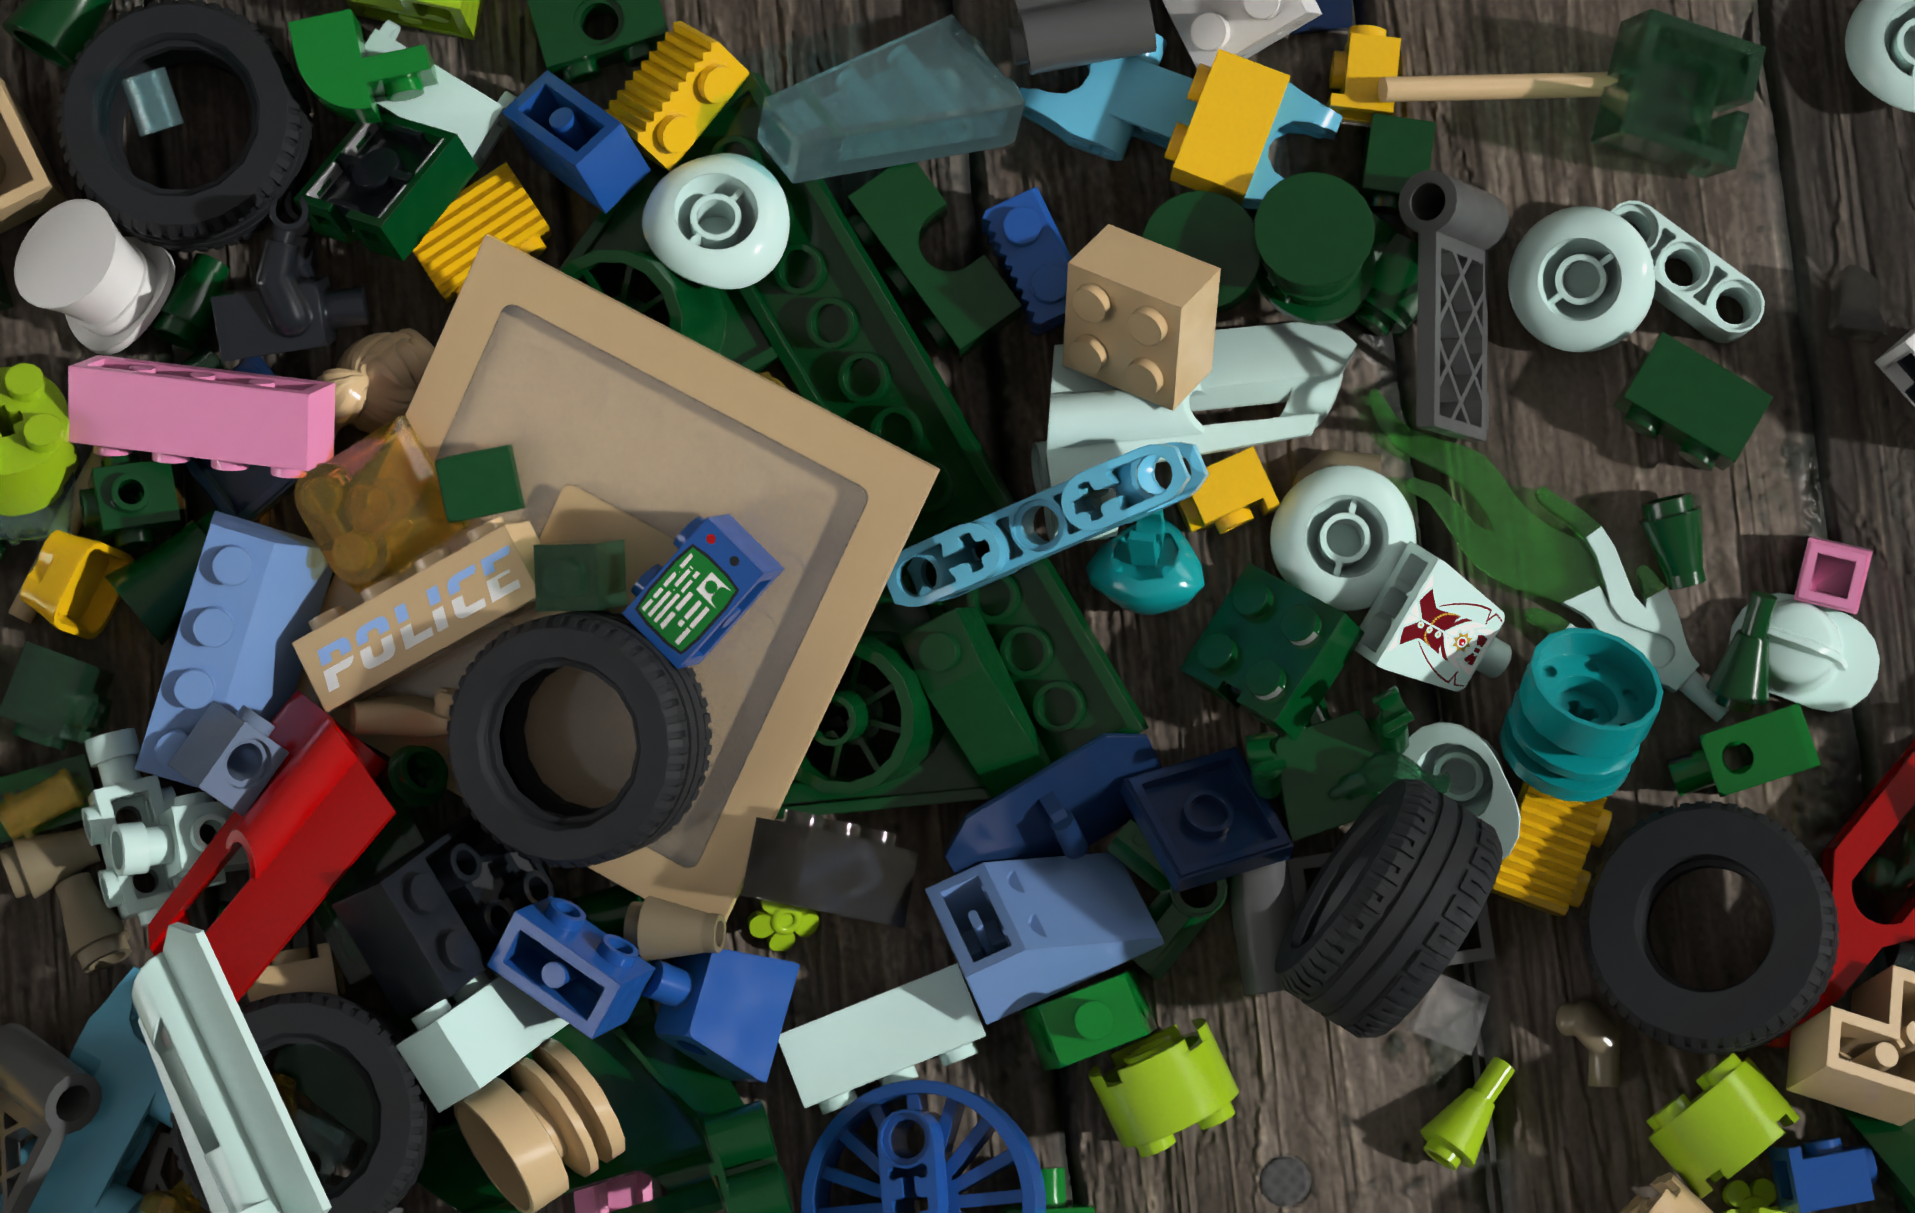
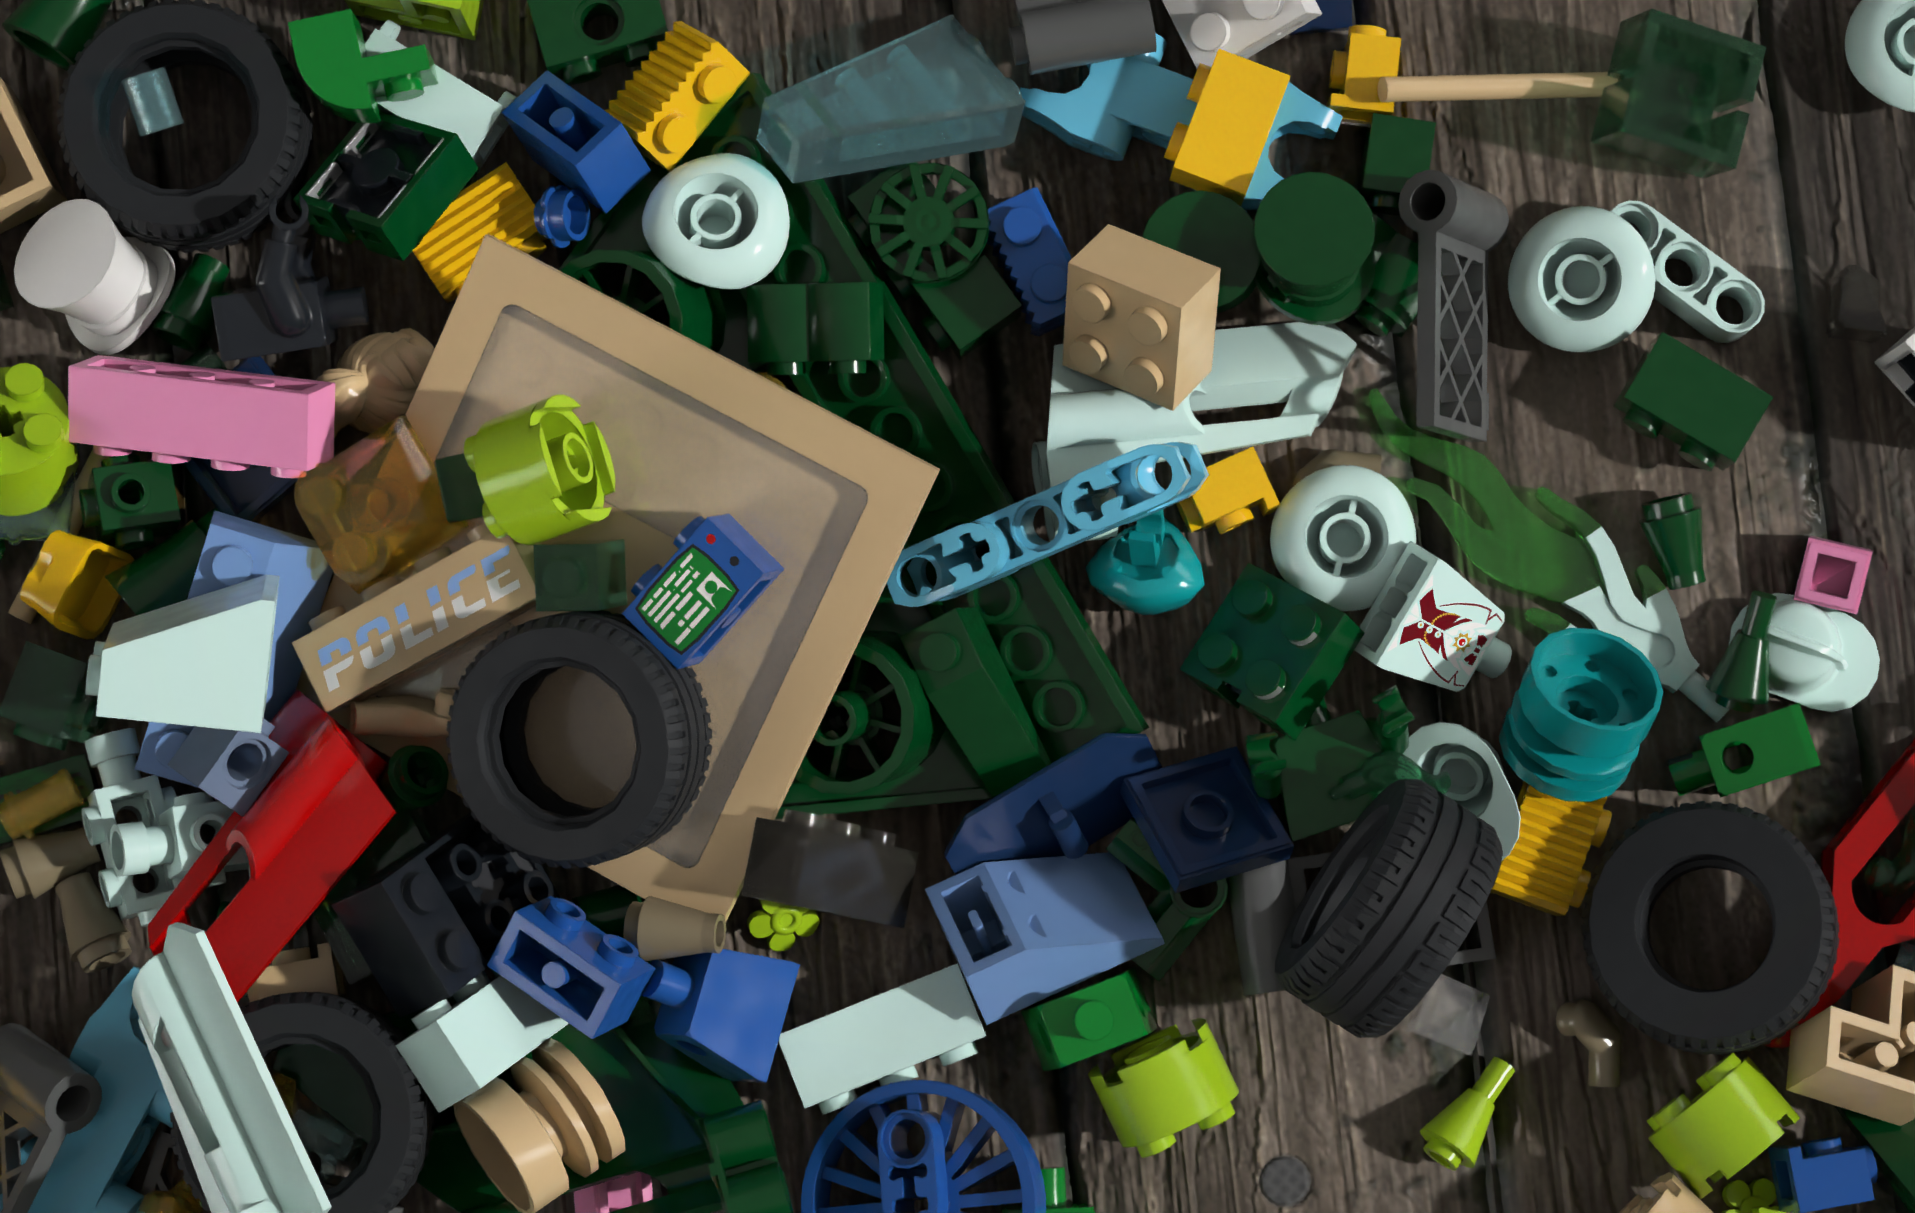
none -> light aqua slope [85,575,280,733]
none -> lime brick [464,394,616,545]
none -> blue plate [534,185,591,248]
none -> dark green brick [747,282,885,375]
none -> dark green wheel [868,163,989,284]

